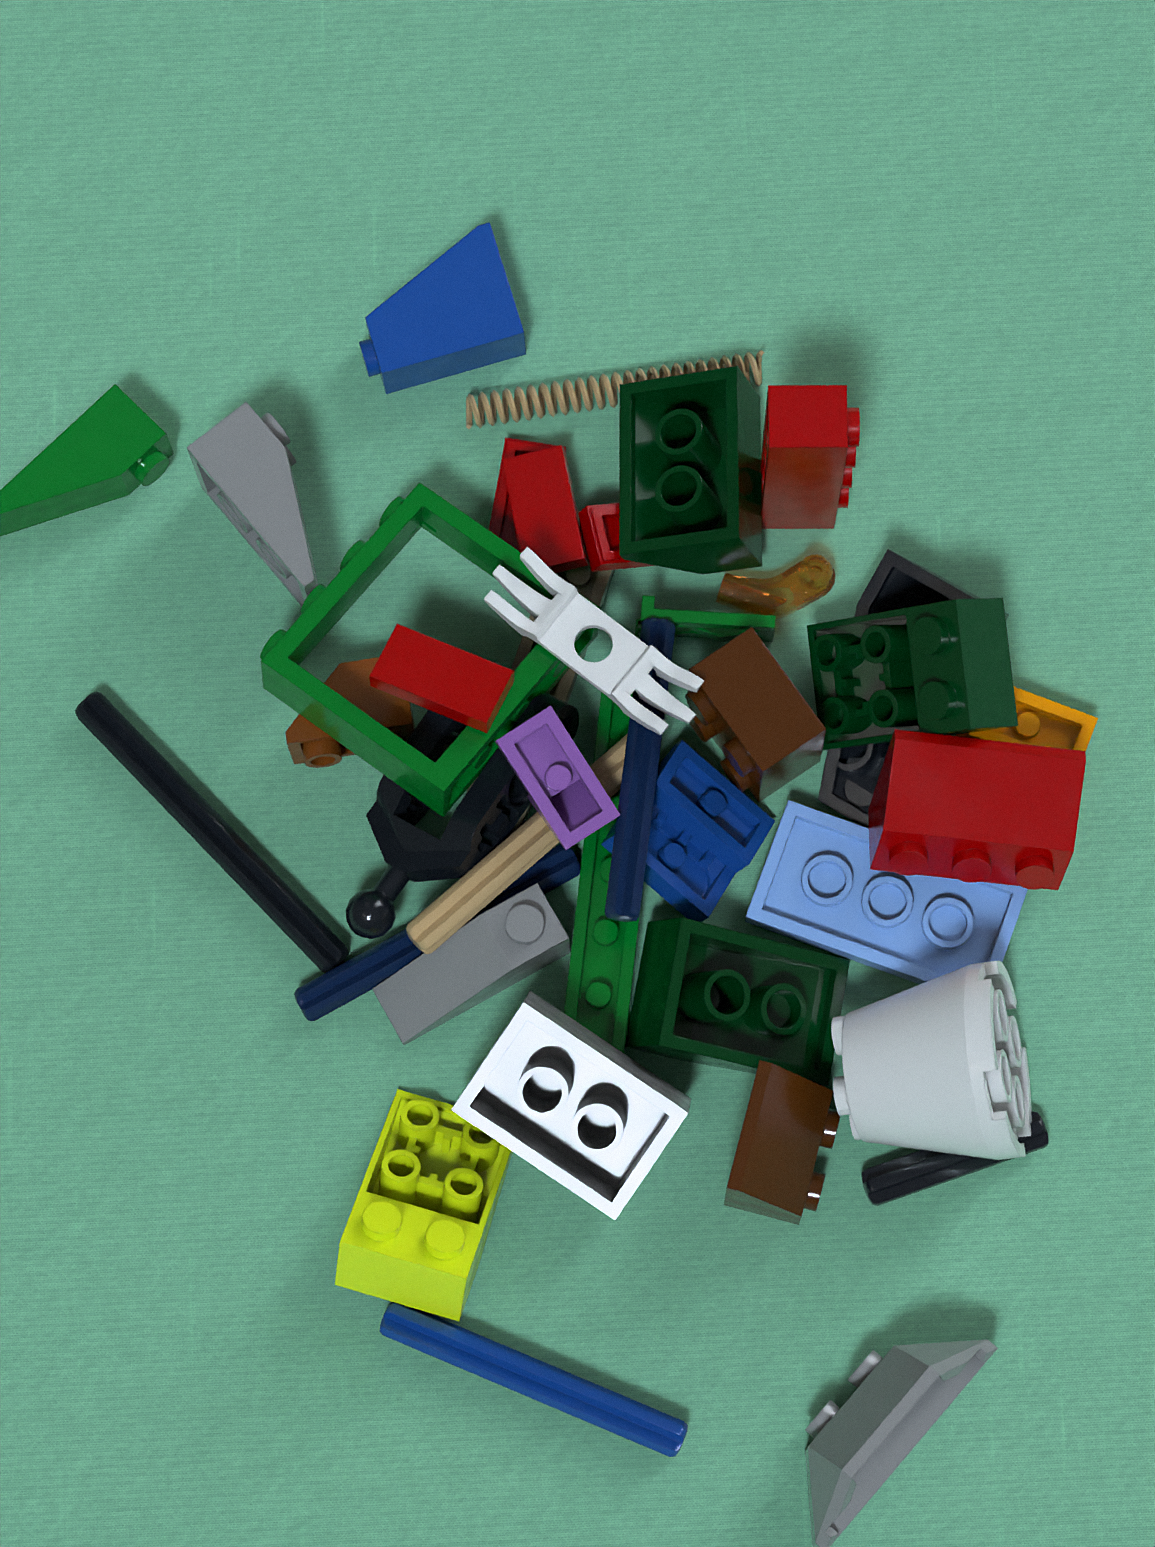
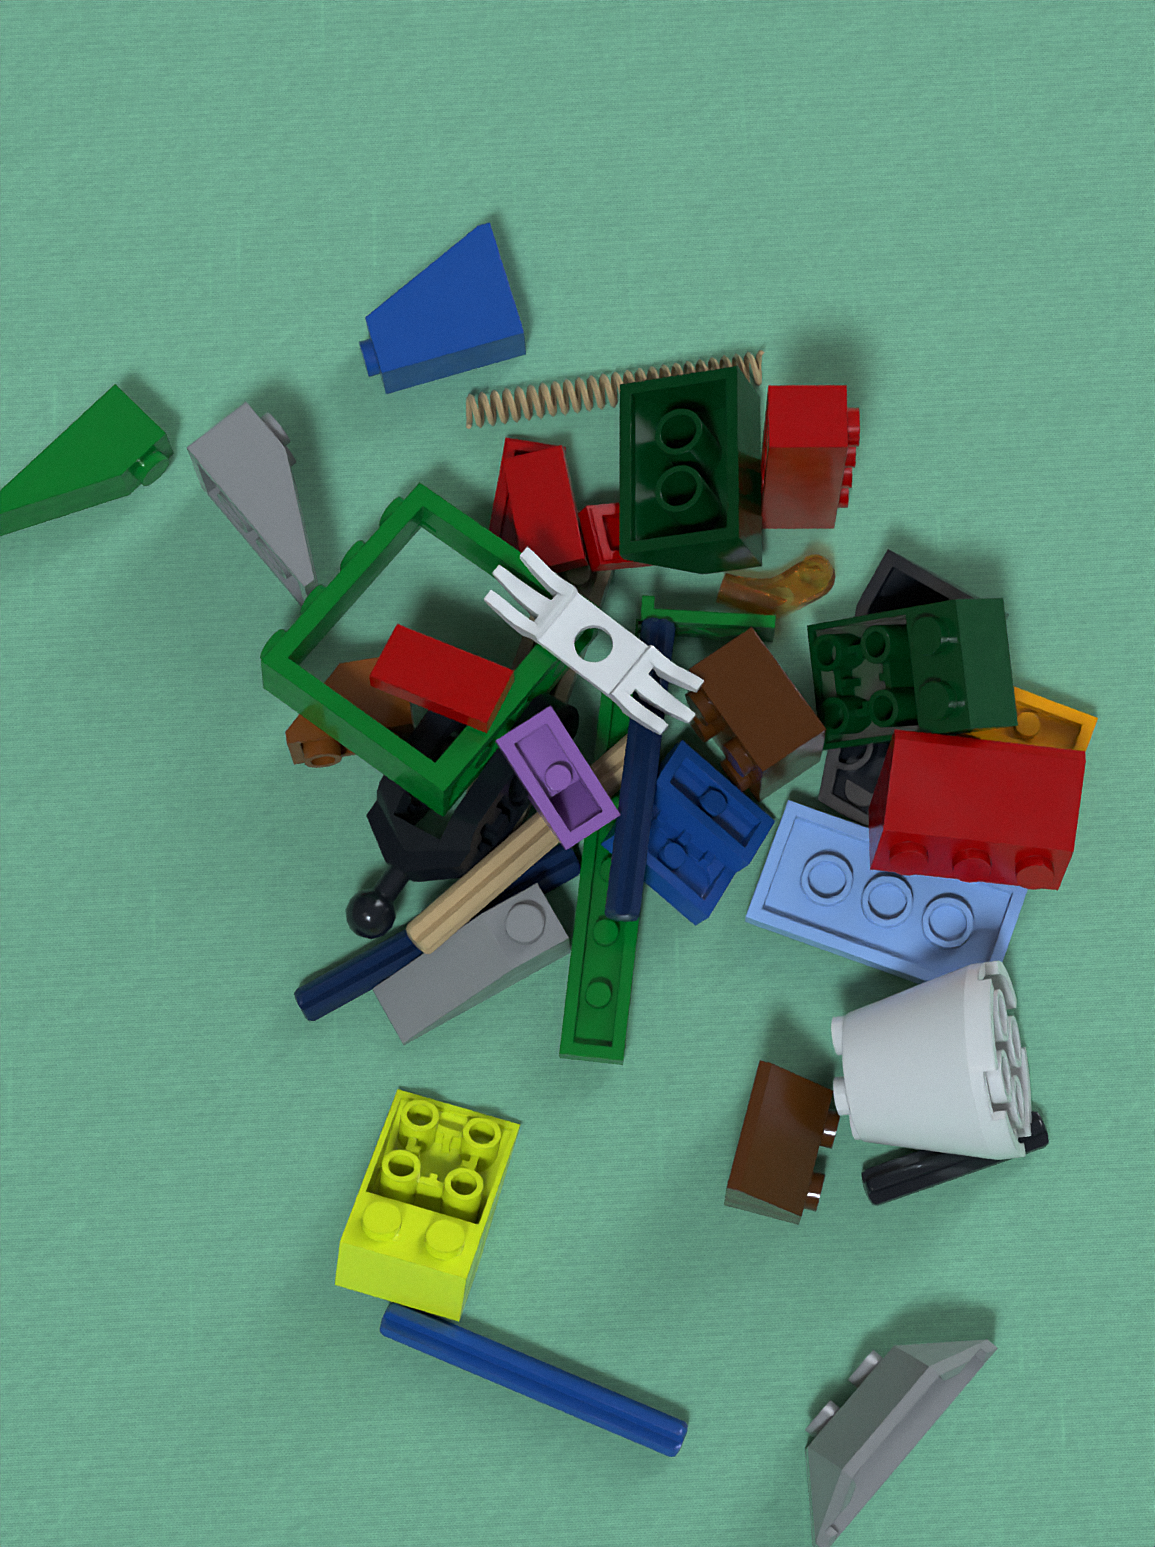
black axle [75,691,349,973] -> none
brick [451,991,691,1220] -> none
dark green slope [625,917,850,1086] -> none

